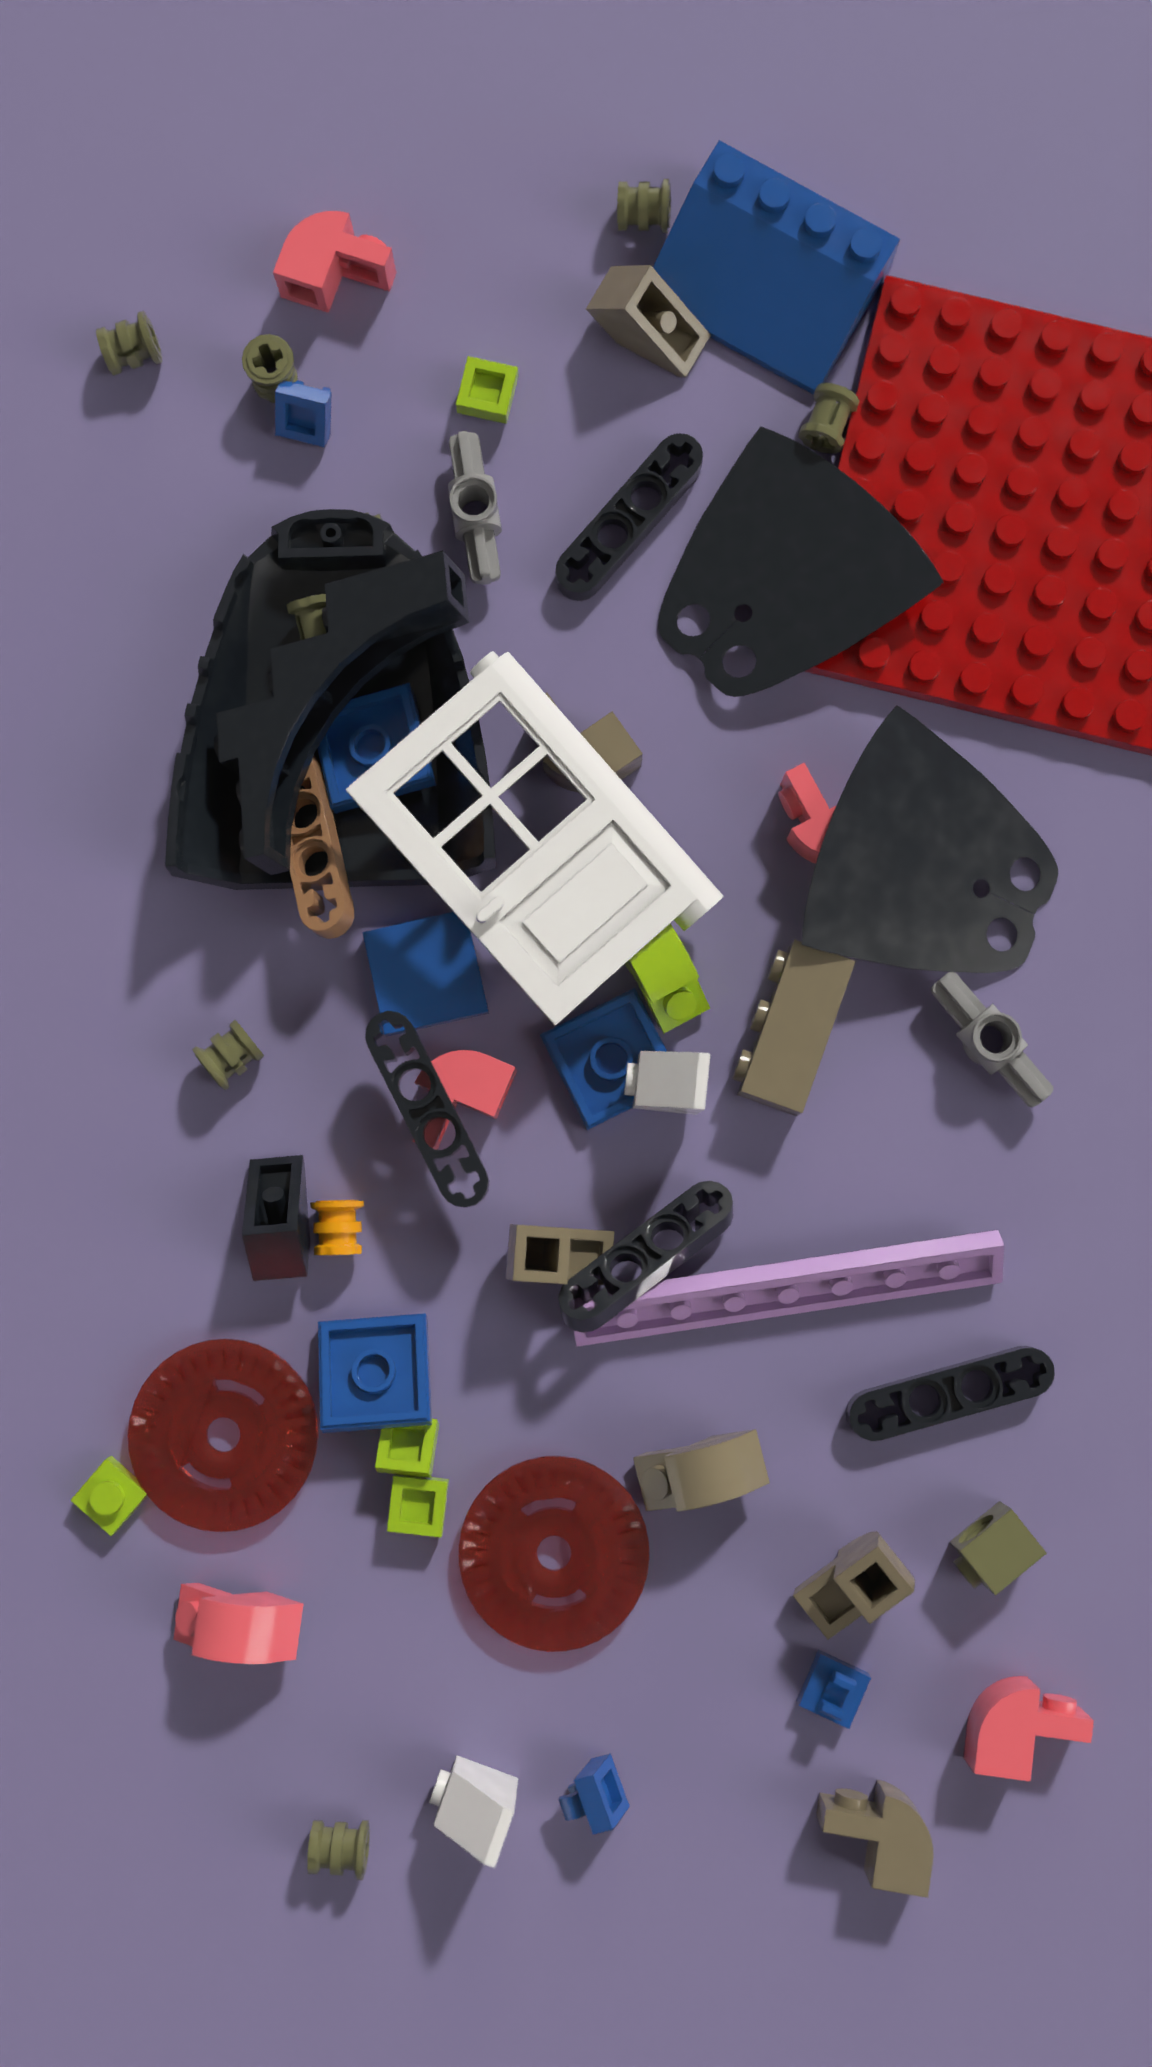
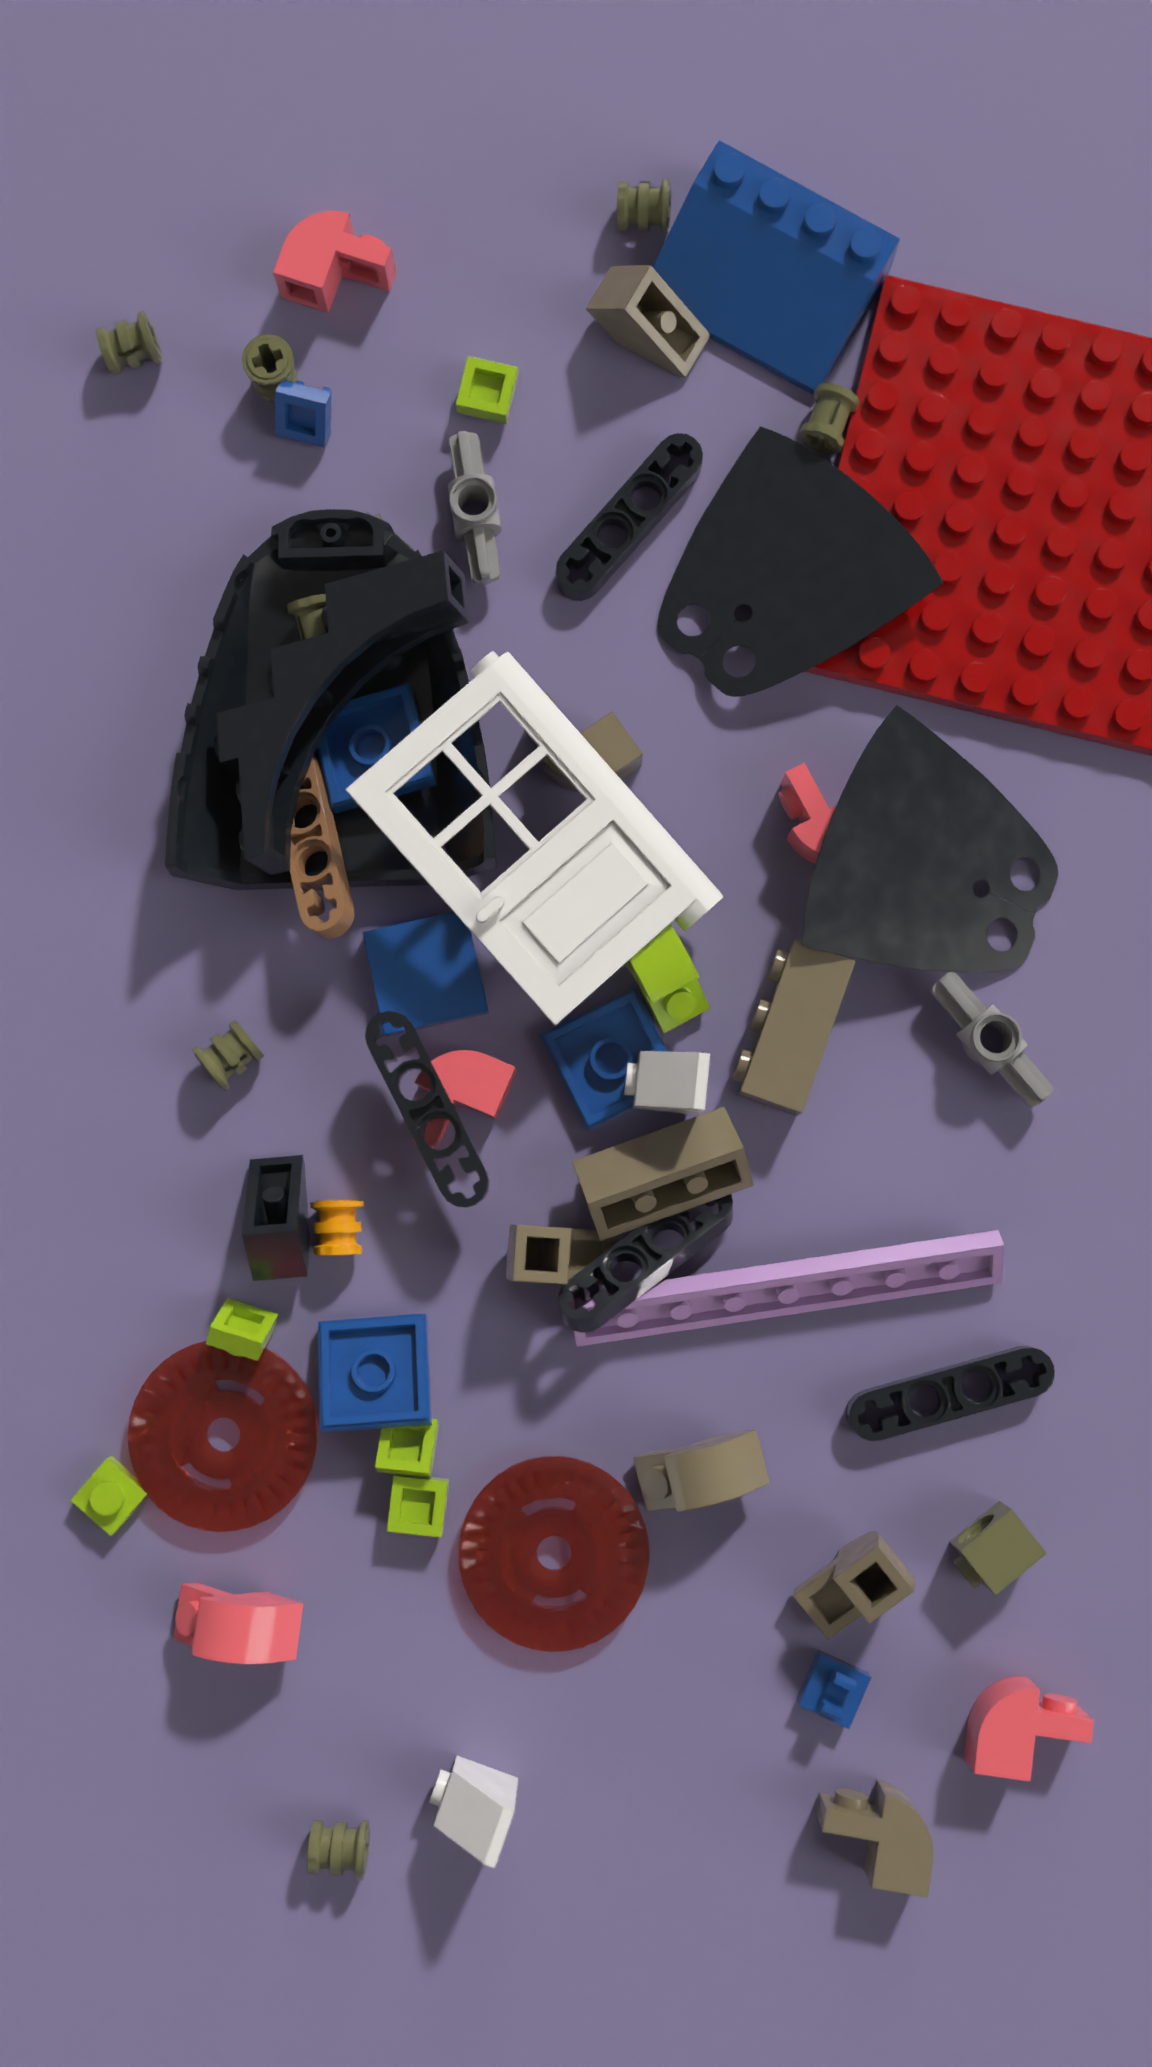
blue tile [558,1753,630,1835] -> none
none -> lime plate [206,1298,278,1361]
none -> dark tan brick [572,1107,754,1241]

